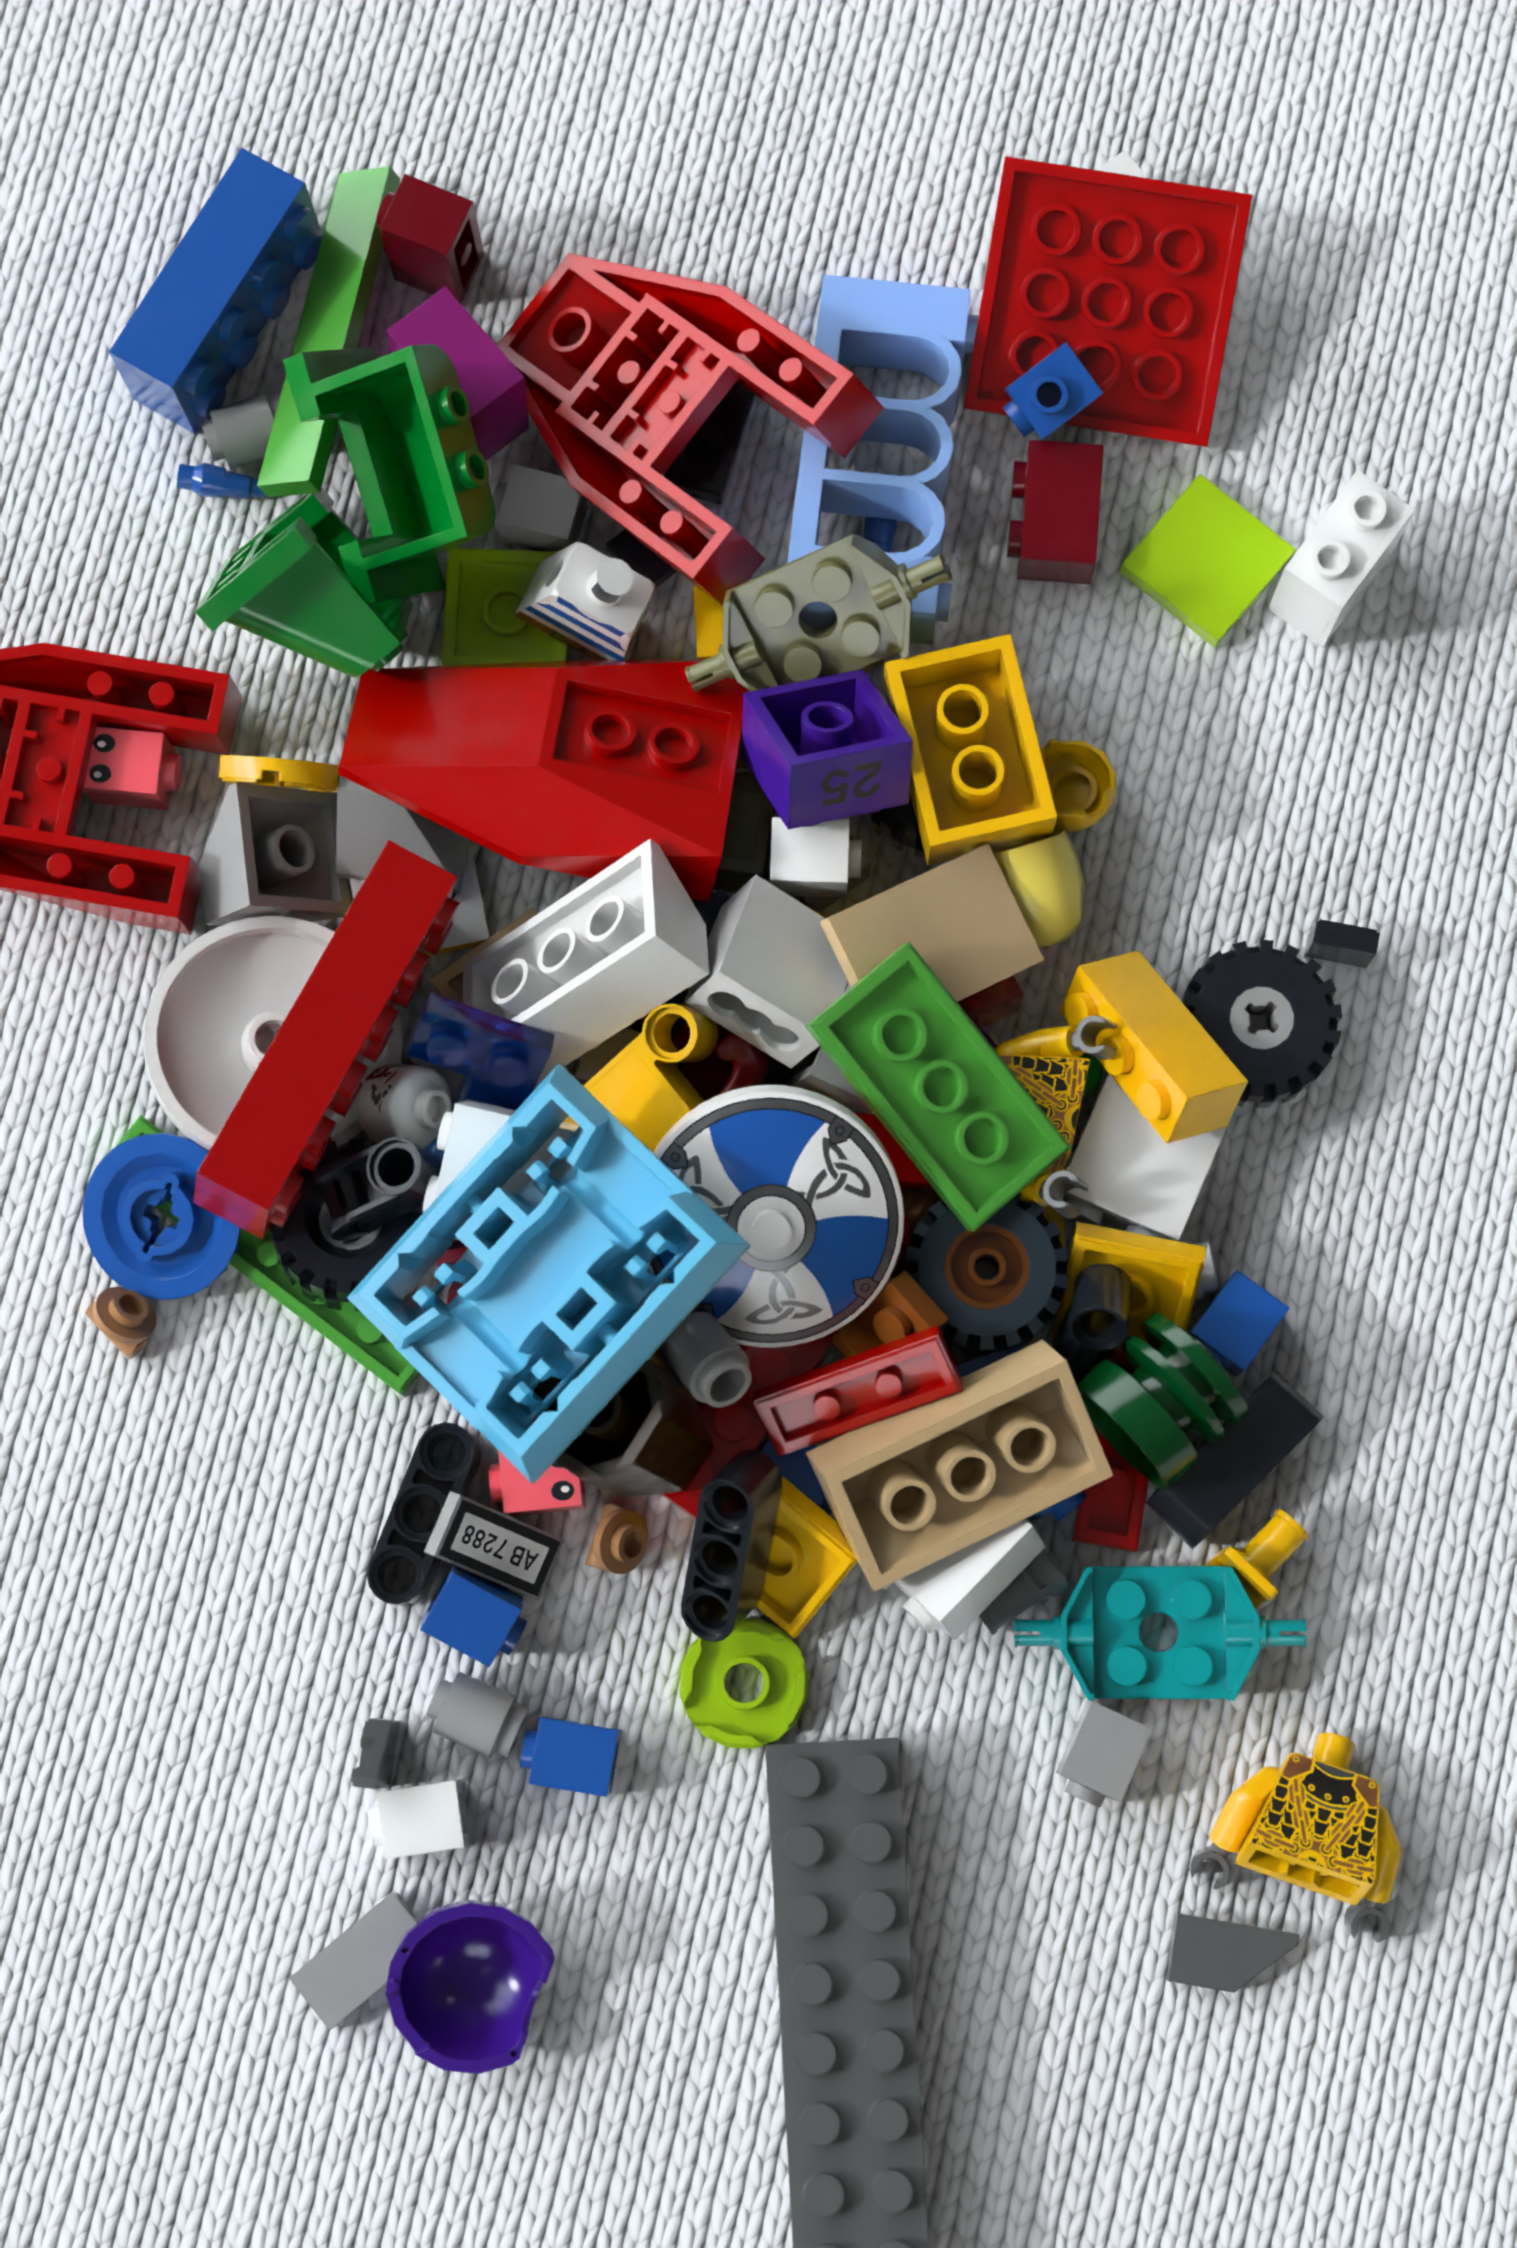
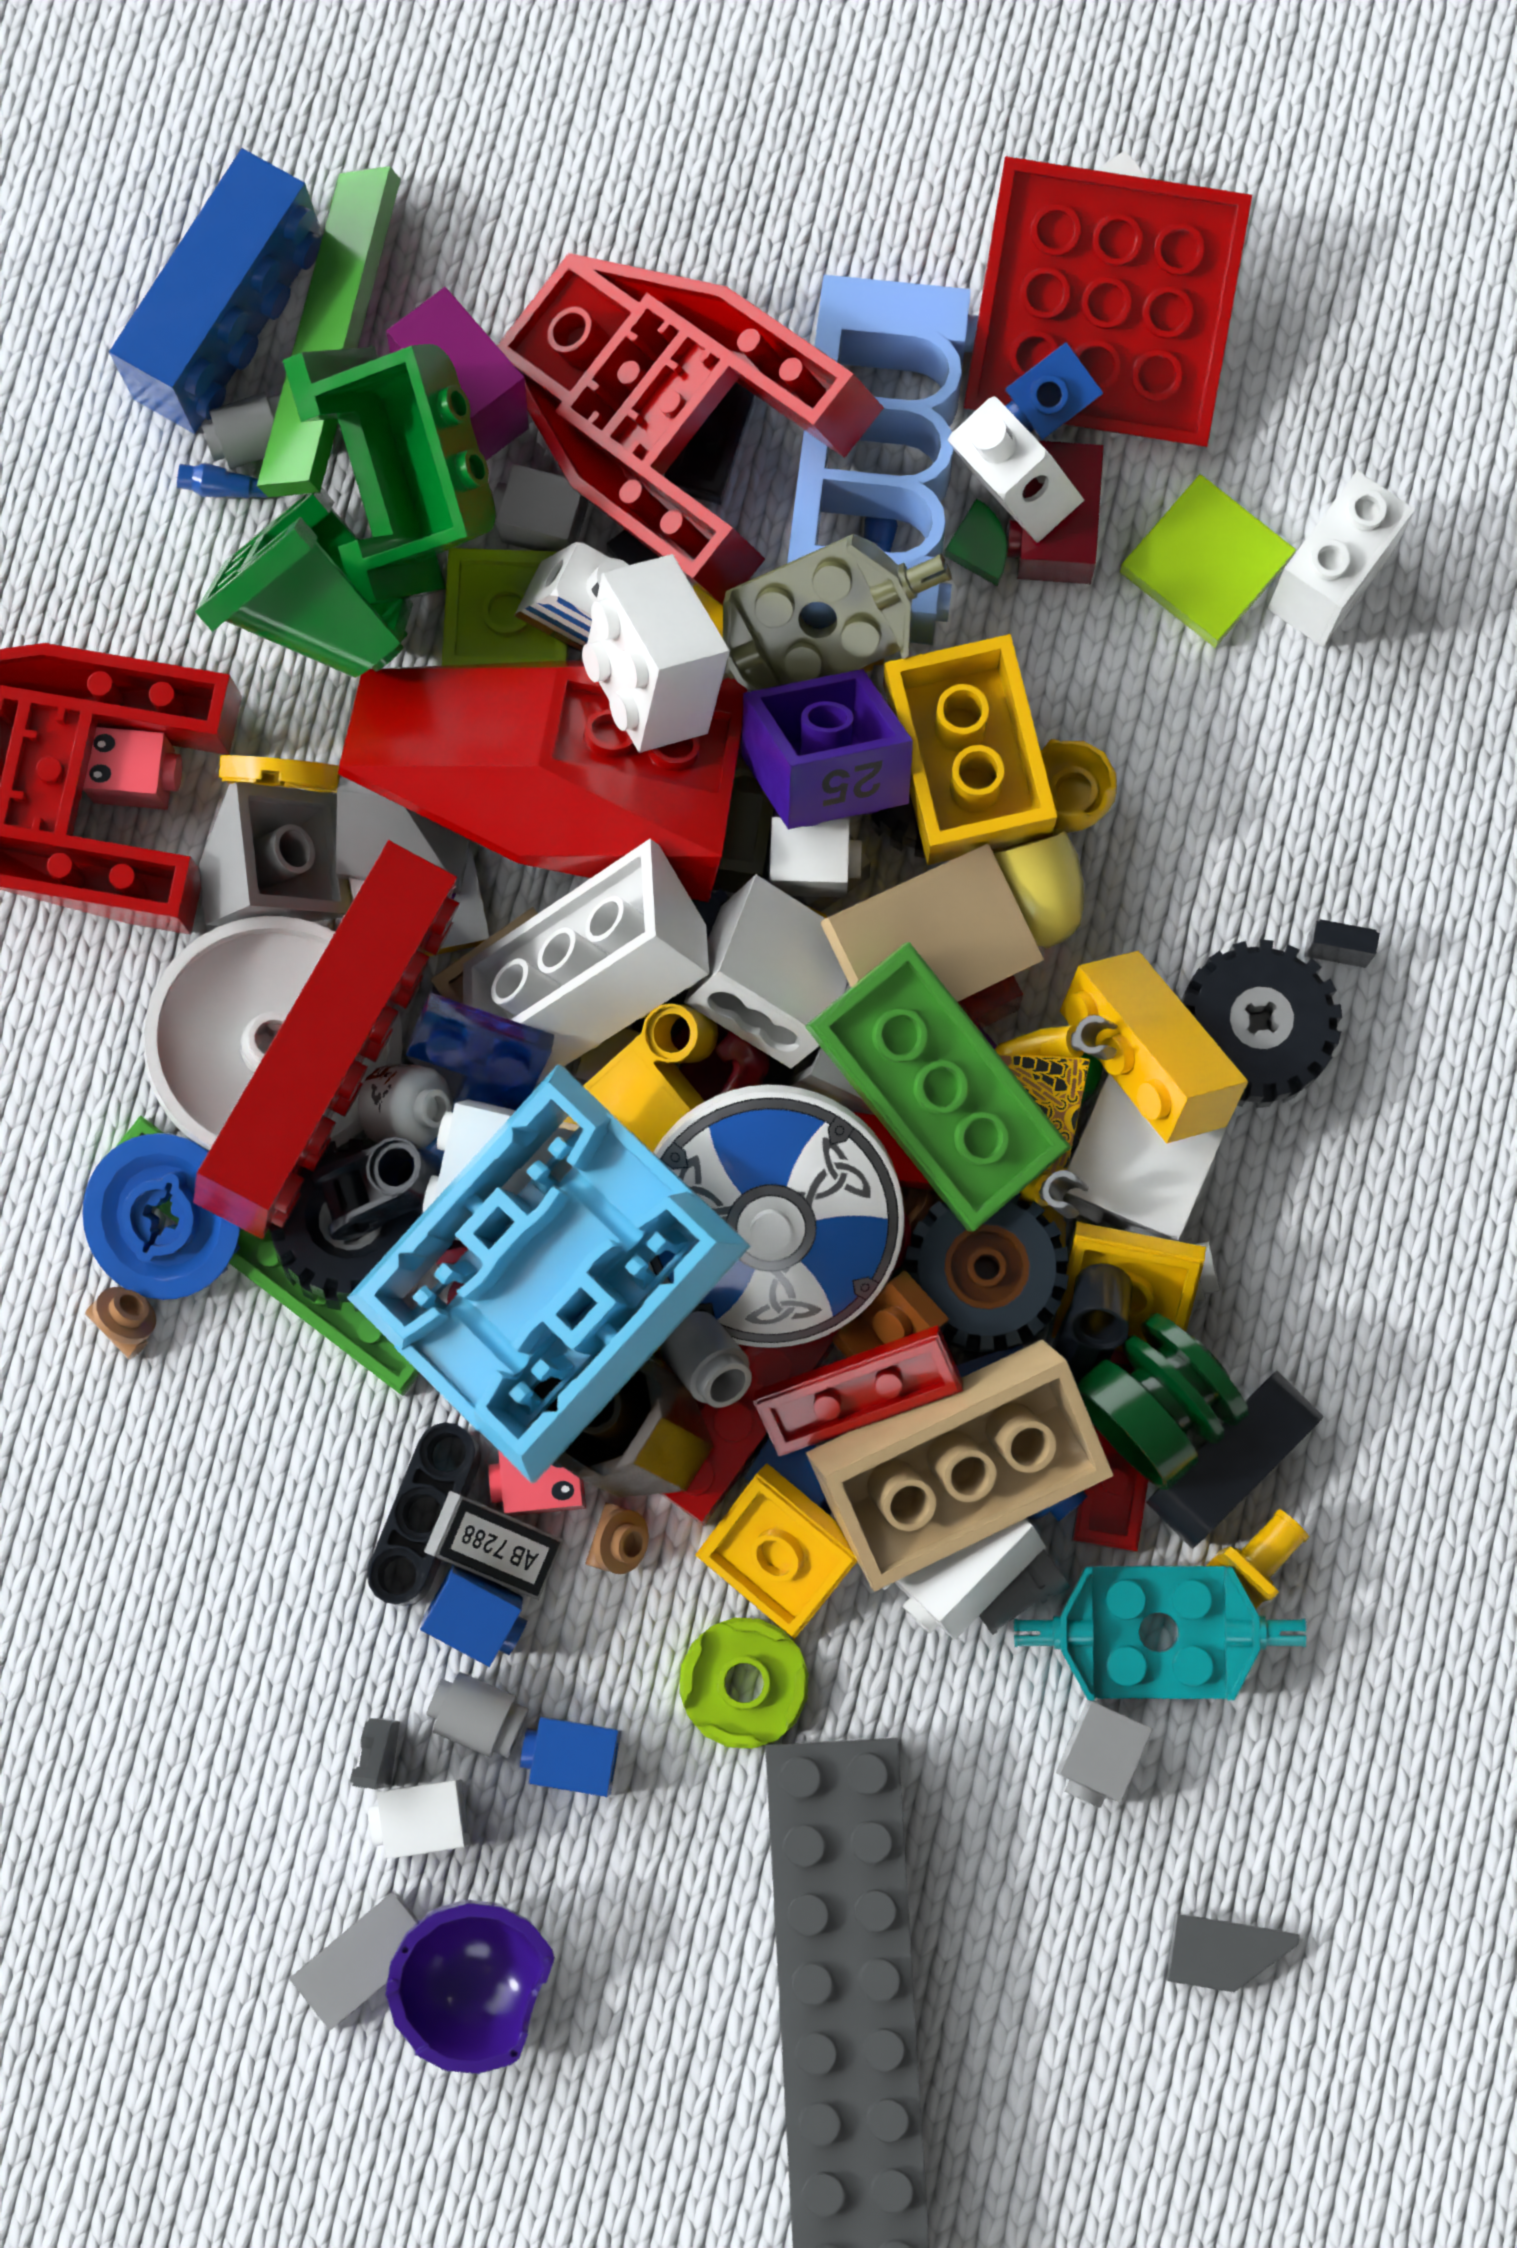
dark red brick [376,174,485,304] -> none
black beam [681,1449,782,1642] -> none
blue brick [1188,1270,1290,1377] -> none
yellow torso [1190,1733,1402,1942] -> none
none -> white brick [582,554,730,753]
none -> green tile [944,498,1007,586]
none -> white torso [948,396,1084,543]

